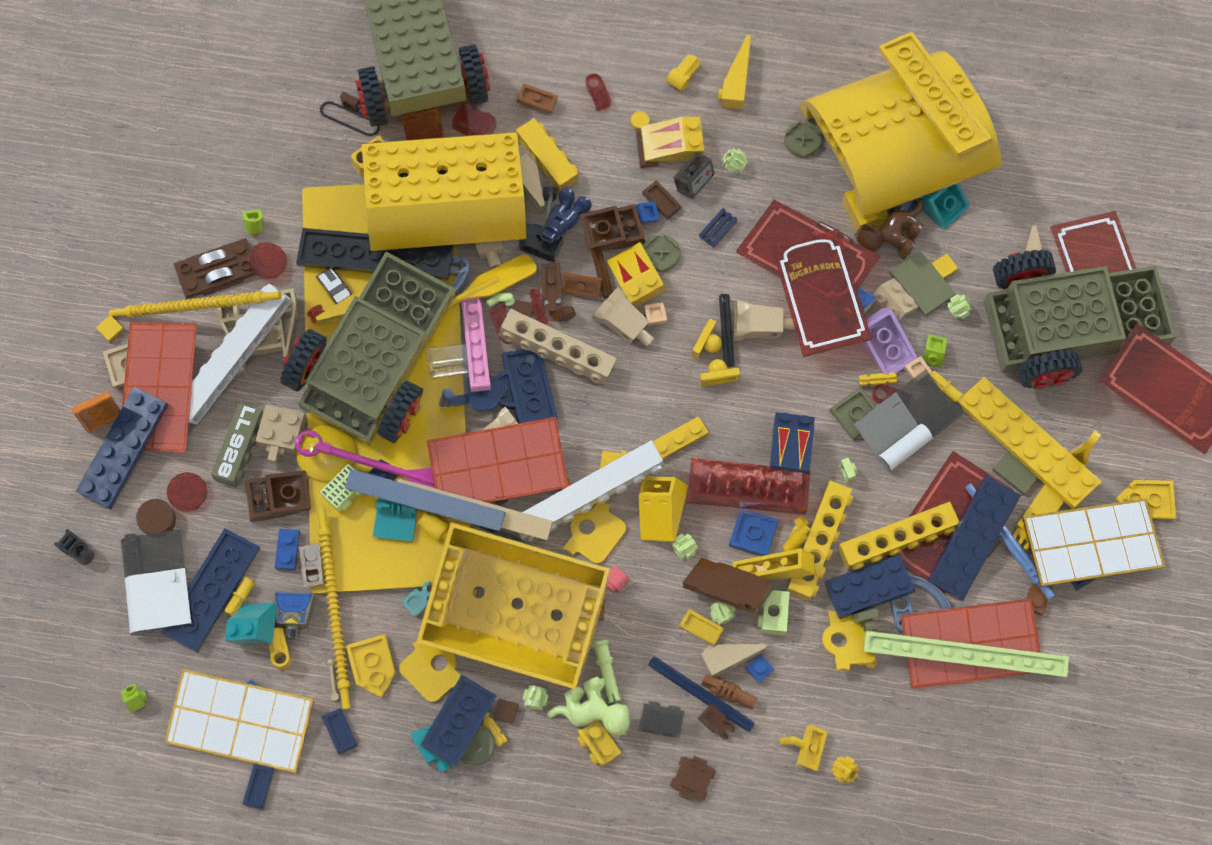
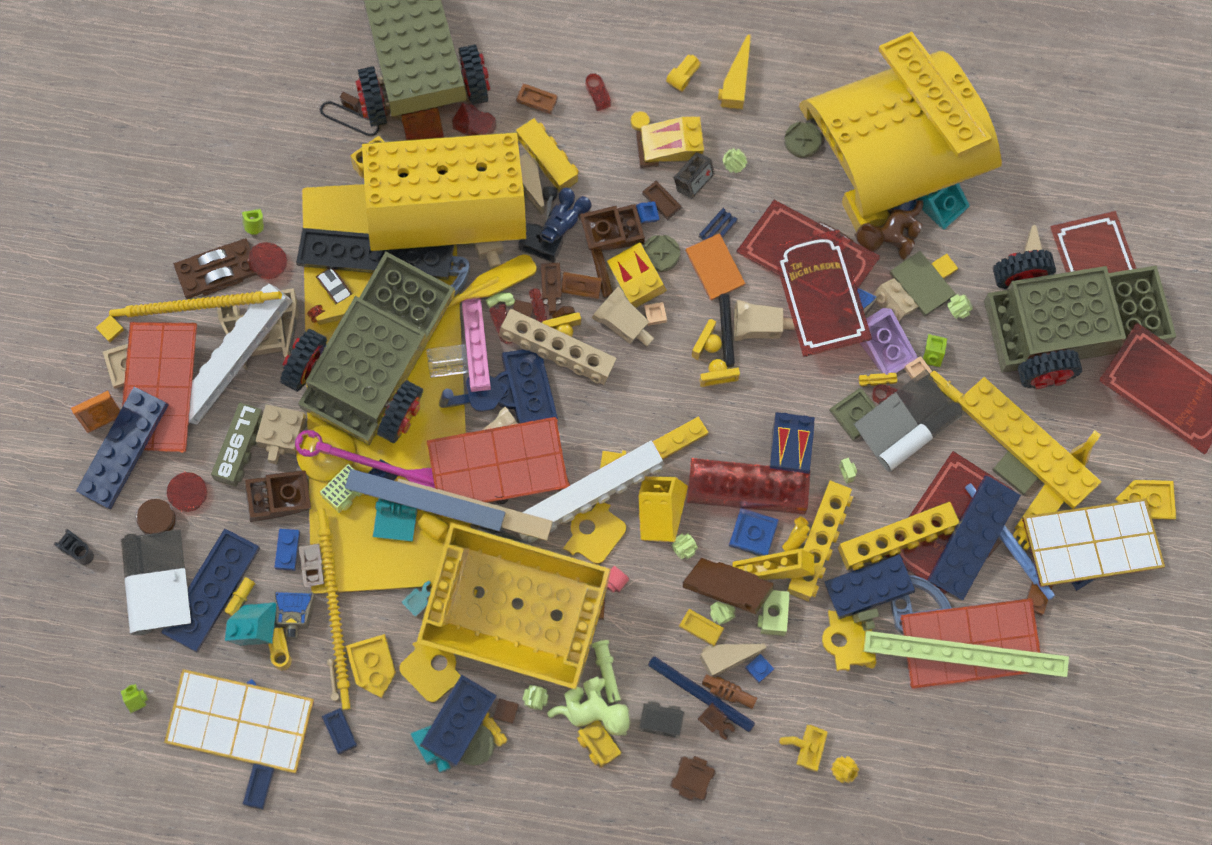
none -> yellow tile [542,312,581,337]
none -> orange tile [685,233,745,301]

